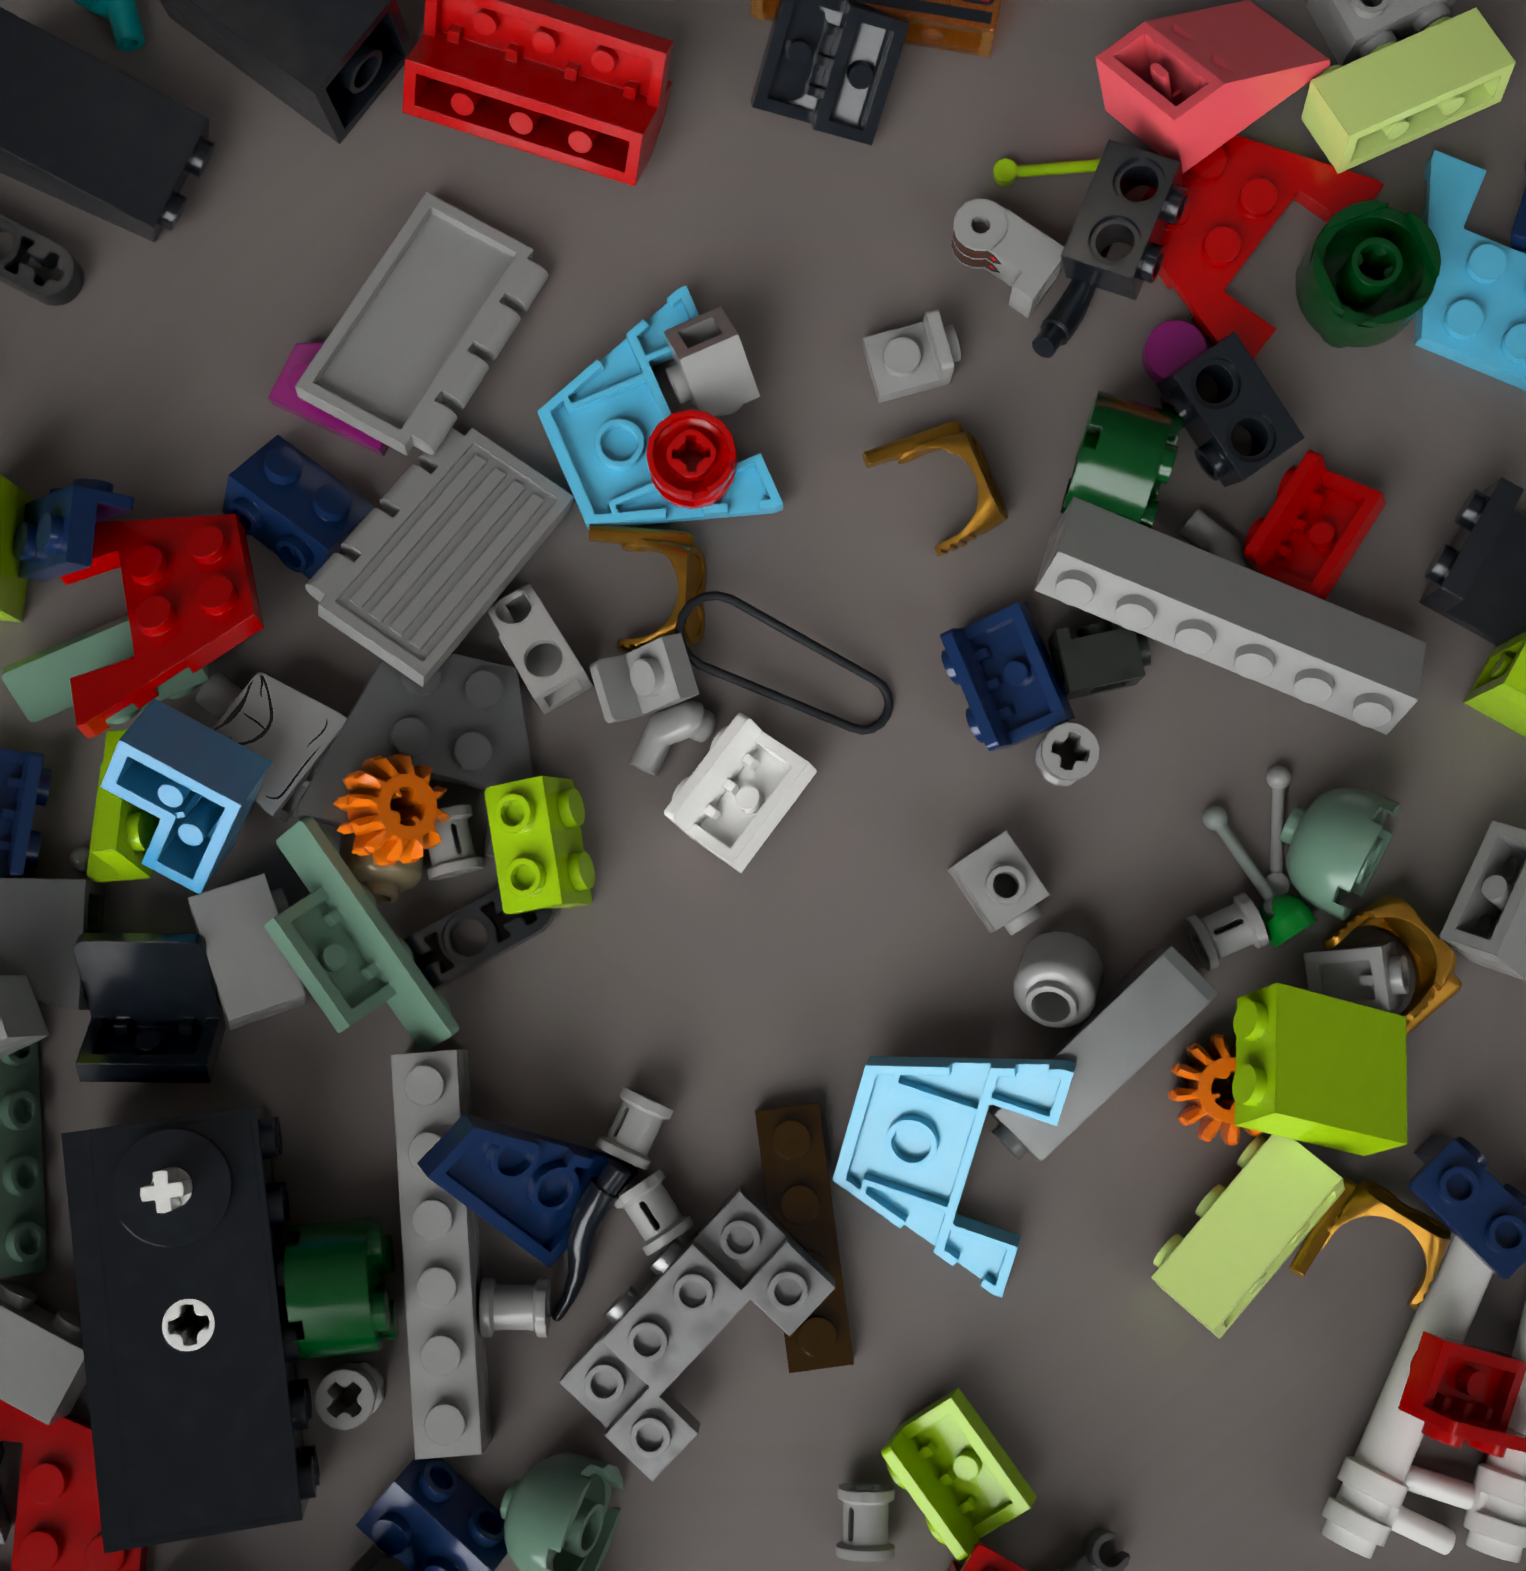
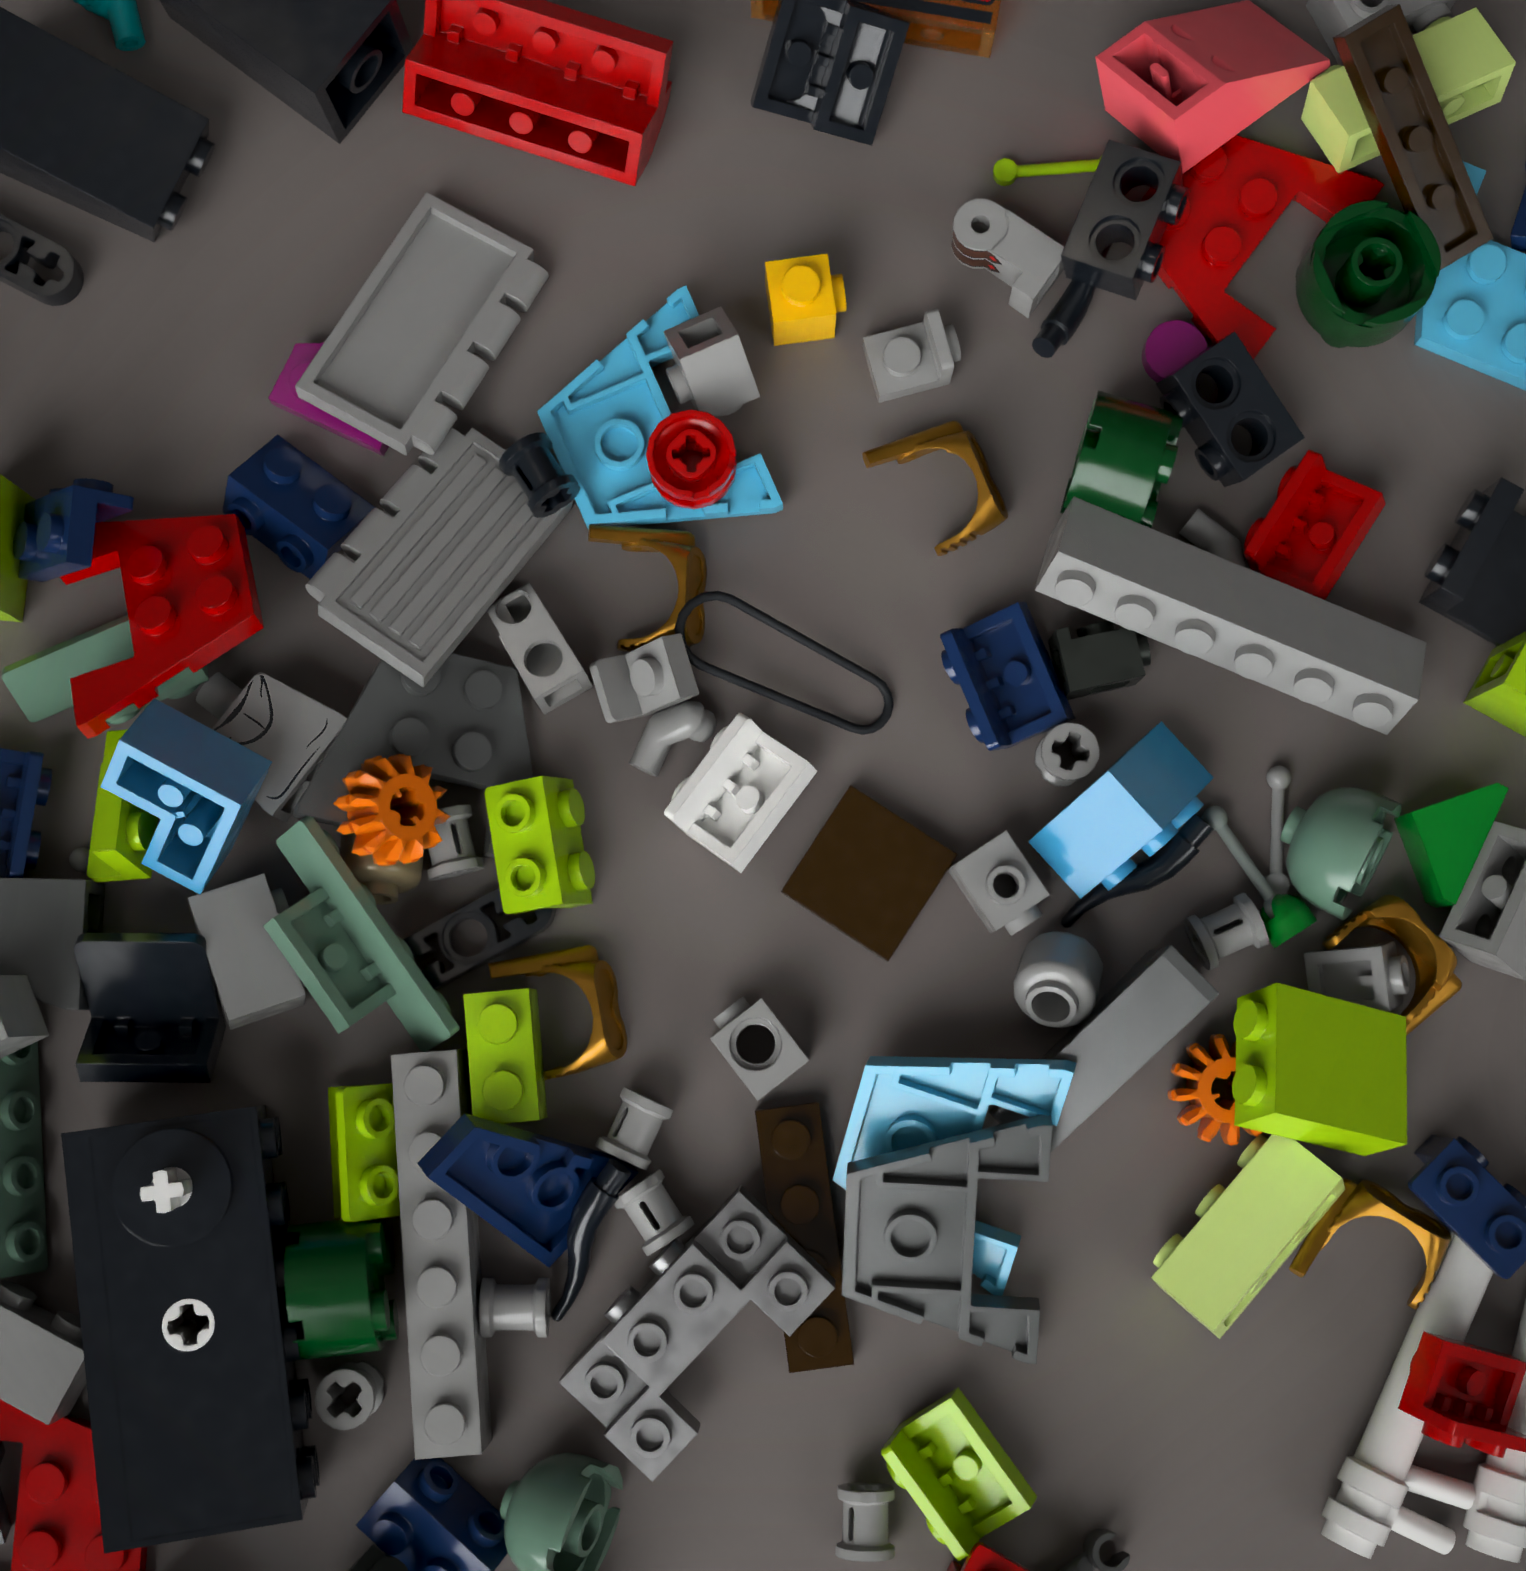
none -> lime bracket [328,1083,400,1222]
none -> lime brick [463,988,548,1124]
none -> pearl gold helmet [488,945,627,1080]
none -> black bush [499,432,580,518]
none -> light grey brick [710,996,809,1101]
none -> yellow brick [765,253,846,346]
none -> dark brown tile [781,785,958,962]
none -> dark grey wing [842,1115,1052,1364]
none -> dark azure brick [1028,721,1214,899]
none -> black animal [1061,813,1214,928]
none -> dark brown plate [1333,4,1493,270]
none -> green slope [1394,783,1509,908]

